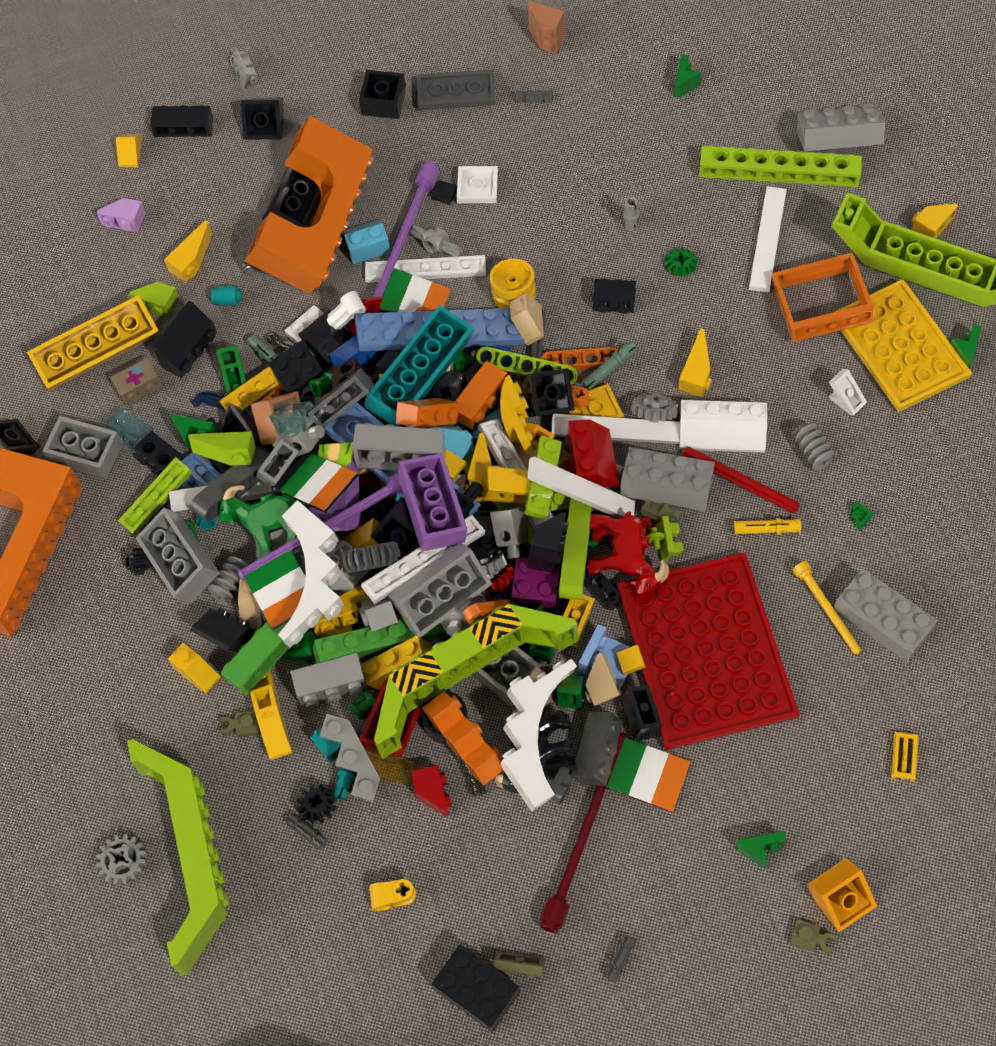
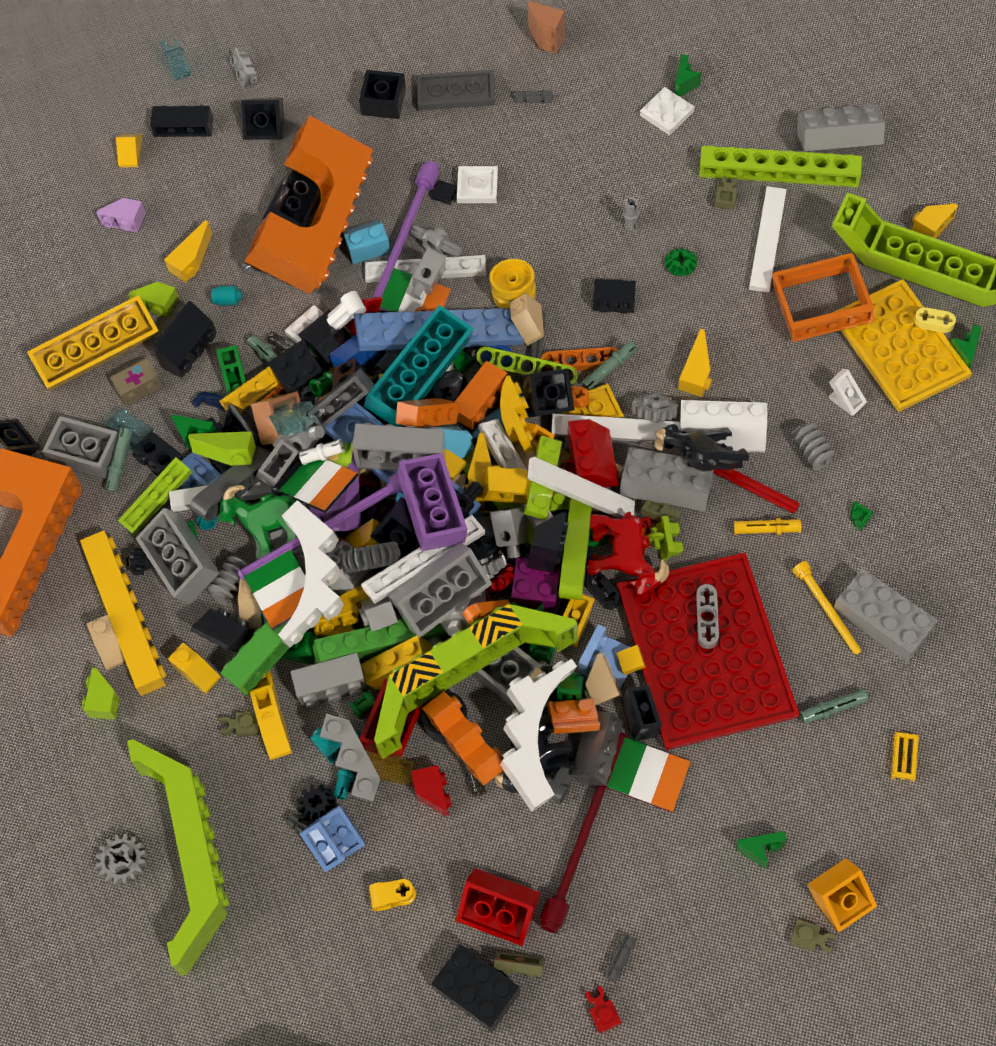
none -> yellow brick [80,531,167,696]
none -> lime slope [82,668,120,720]
none -> tan slope [86,615,126,671]
none -> sand green pin [104,427,134,492]
none -> clear light blue hinge [160,38,192,82]
none -> white pin [299,439,345,465]
none -> medium blue slope [299,804,366,872]
none -> light grey torso [411,248,446,300]
none -> red slope [456,868,541,946]
none -> orange plate [547,699,600,734]
none -> red plate [586,985,622,1034]
none -> white plate [640,87,695,135]
none -> black animal [654,424,749,472]
none -> light grey beam [696,584,719,649]
none -> olive plate [714,175,738,210]
none -> sand green pin [799,688,869,725]
none -> light yellow beam [914,307,956,333]

